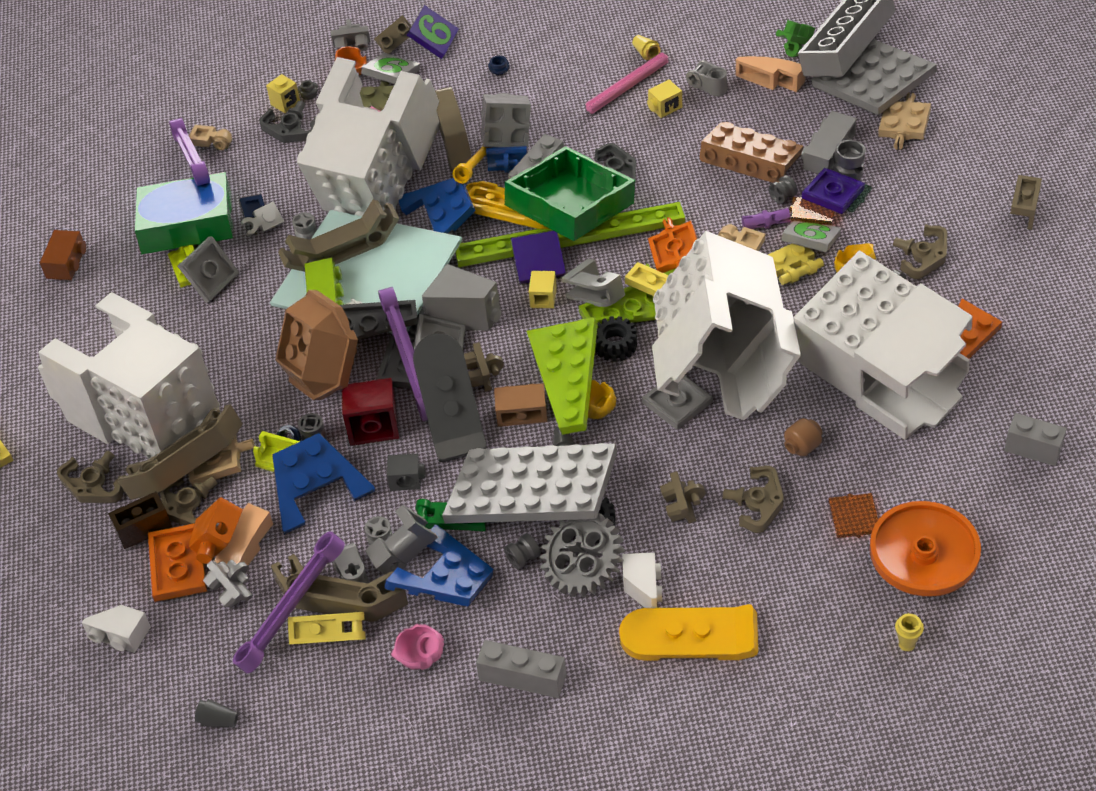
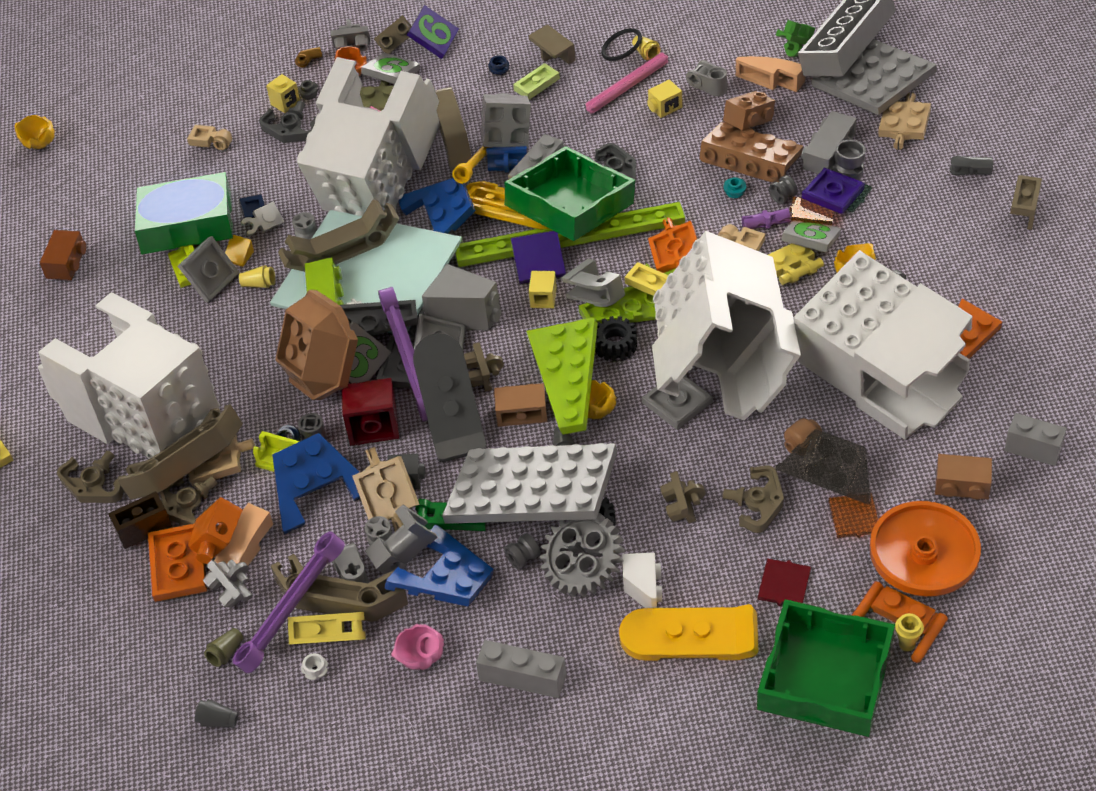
white slope [82,605,151,653] -> none
medium lavender piece [169,118,210,186] -> none
dark tan piece [893,224,947,279] -> none
none -> yellow hair [14,115,55,149]
none -> olive cone [204,628,244,667]
none -> yellow slope [225,235,254,267]
none -> light yellow cone [239,265,276,288]
none -> pearl gold arm [295,47,322,68]
none -> white plate [301,653,328,680]
none -> light grey tile [349,321,391,384]
none -> tan plate [352,447,419,532]
none -> yellowish green plate [513,63,560,100]
none -> dark tan panel [529,24,576,64]
none -> black tyre [601,28,642,61]
none -> medium nougat brick [723,91,775,130]
none -> teal plate [723,177,746,198]
none -> dark red piece [757,558,811,606]
none -> green tile [757,599,895,737]
none -> clear smoke wing [775,429,871,505]
none -> orange plate [851,581,948,663]
none -> medium nougat brick [935,454,992,499]
none -> dark grey bar [949,156,993,176]

